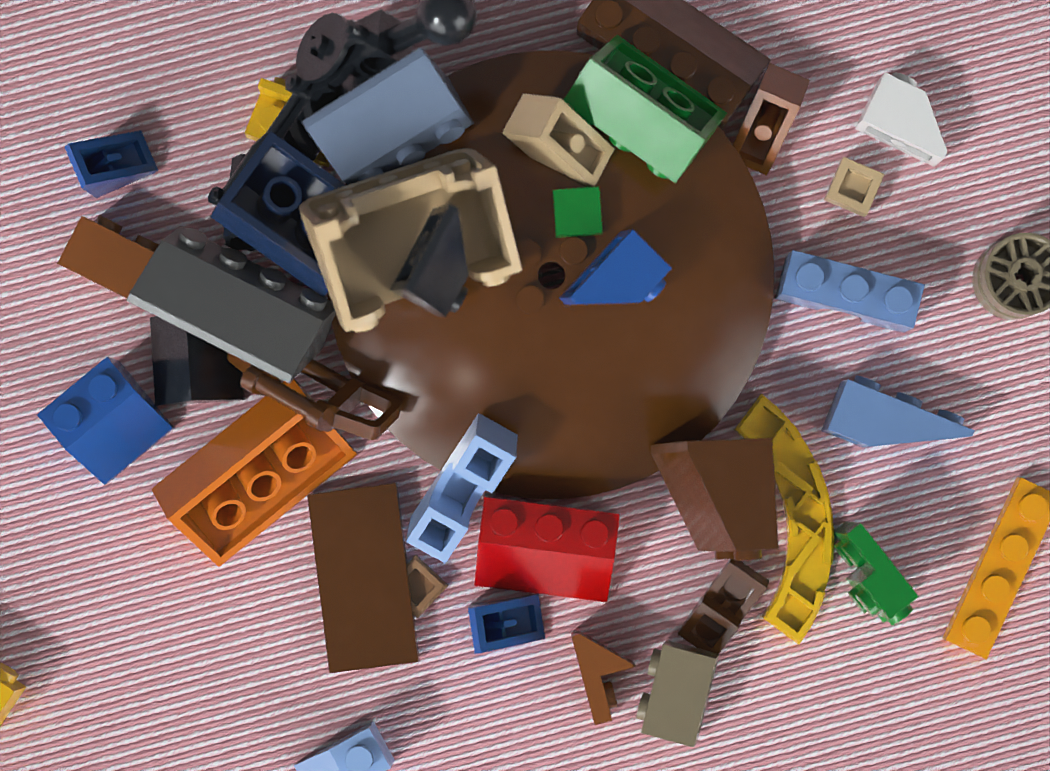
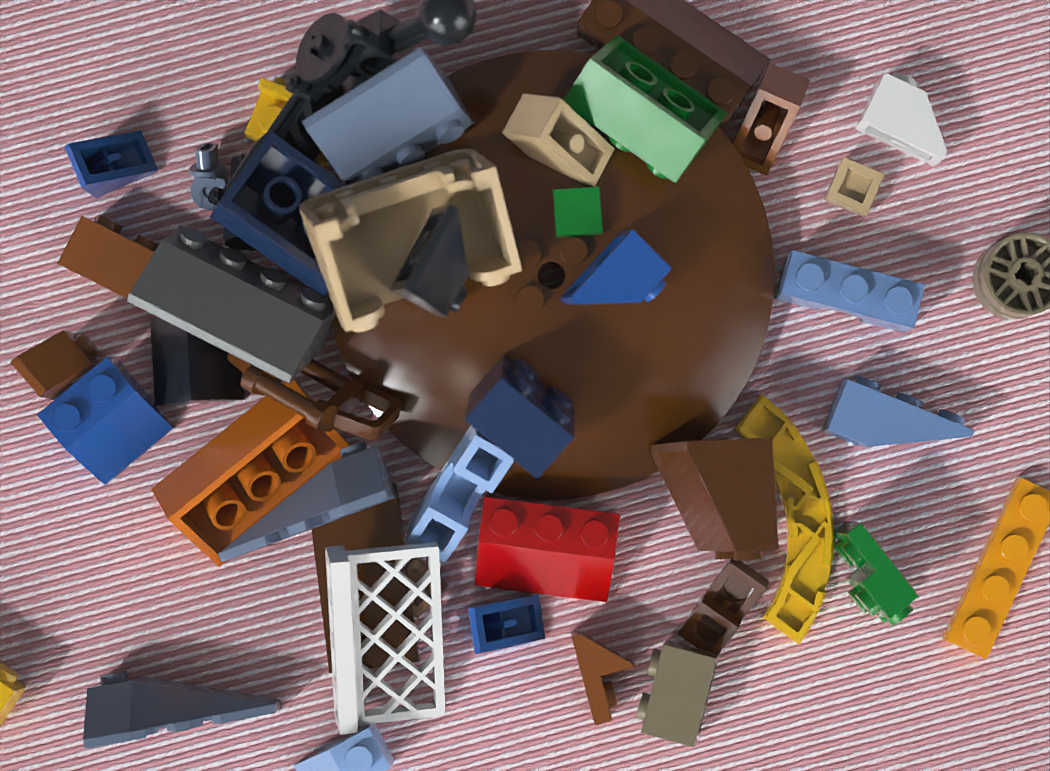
none -> dark orange slope [10,330,100,400]
none -> sand blue wedge [83,671,282,749]
none -> sand blue piece [189,143,228,211]
none -> sand blue wedge [218,441,397,562]
none -> white fence [325,542,445,735]
none -> dark blue brick [464,353,575,479]

